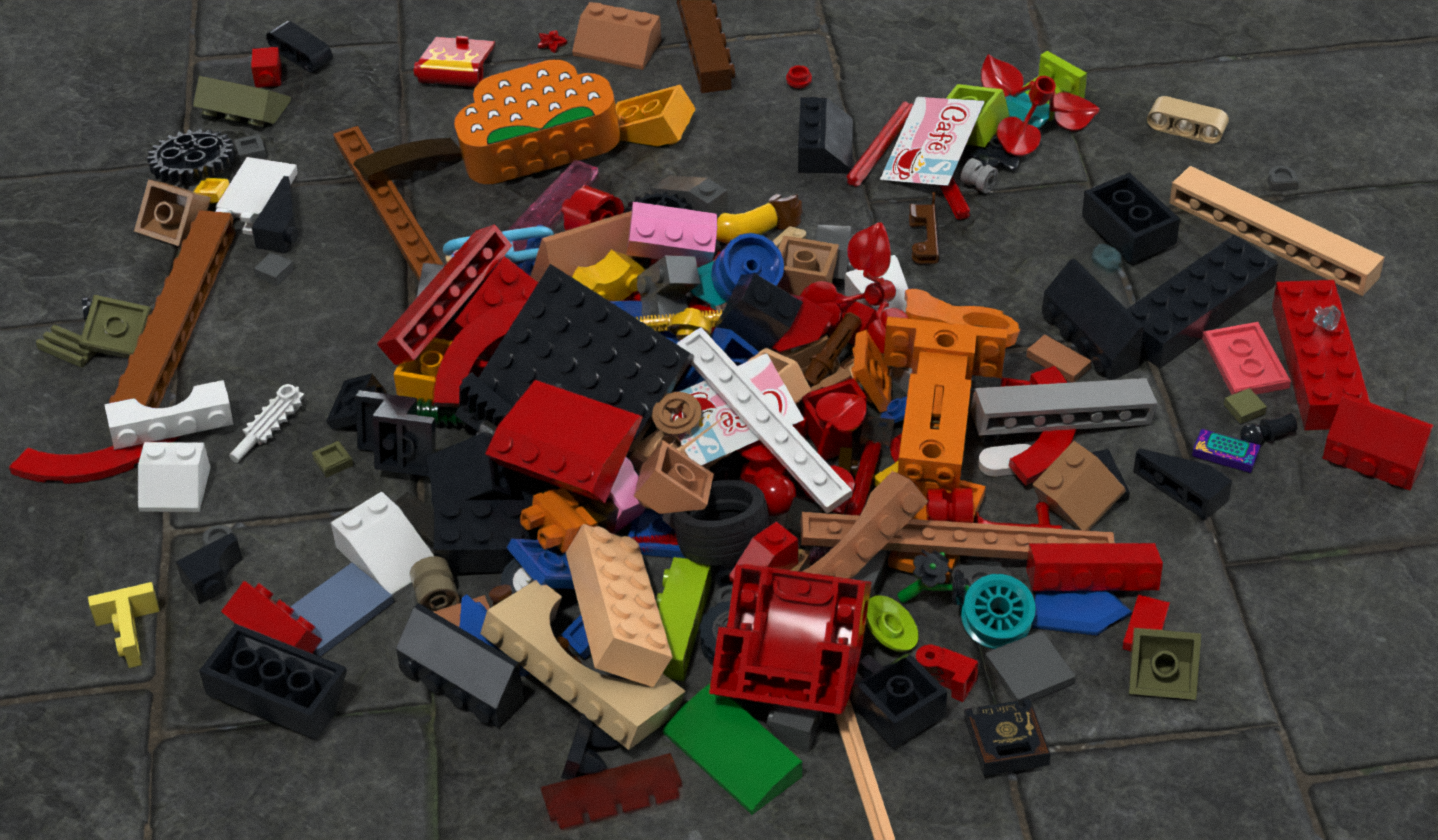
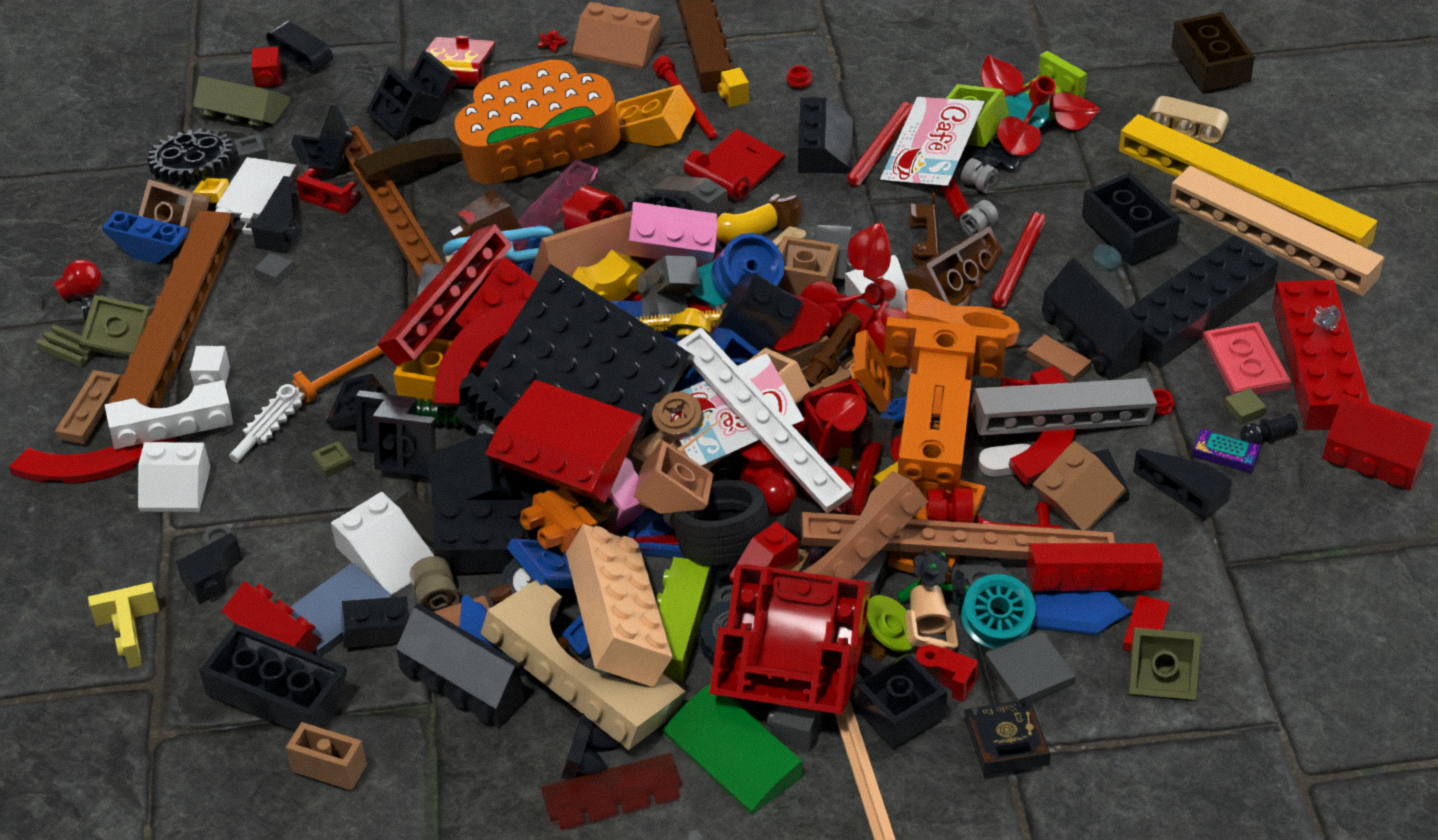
none -> red piece [54,259,102,301]
none -> medium nougat plate [55,370,120,444]
none -> blue slope [102,210,189,264]
none -> white brick [190,346,230,386]
none -> medium nougat brick [286,722,367,791]
none -> black bracket [291,105,352,178]
none -> orange piece [292,346,384,403]
none -> red hinge [296,168,361,215]
none -> black brick [341,596,409,648]
none -> black bracket [366,51,459,139]
none -> reddish brown torso [450,190,520,239]
none -> red piece [652,56,717,140]
none -> red door [683,129,785,201]
none -> yellow plate [718,67,749,108]
none -> clear orange tile [859,633,886,663]
none -> reddish brown wedge [903,226,1002,306]
none -> light nougat piece [905,584,958,651]
none -> light grey wheel [960,200,999,236]
none -> red axle [991,212,1046,309]
none -> yellow brick [1119,114,1378,249]
none -> red plate [1152,389,1175,416]
none -> dark brown brick [1171,12,1255,92]

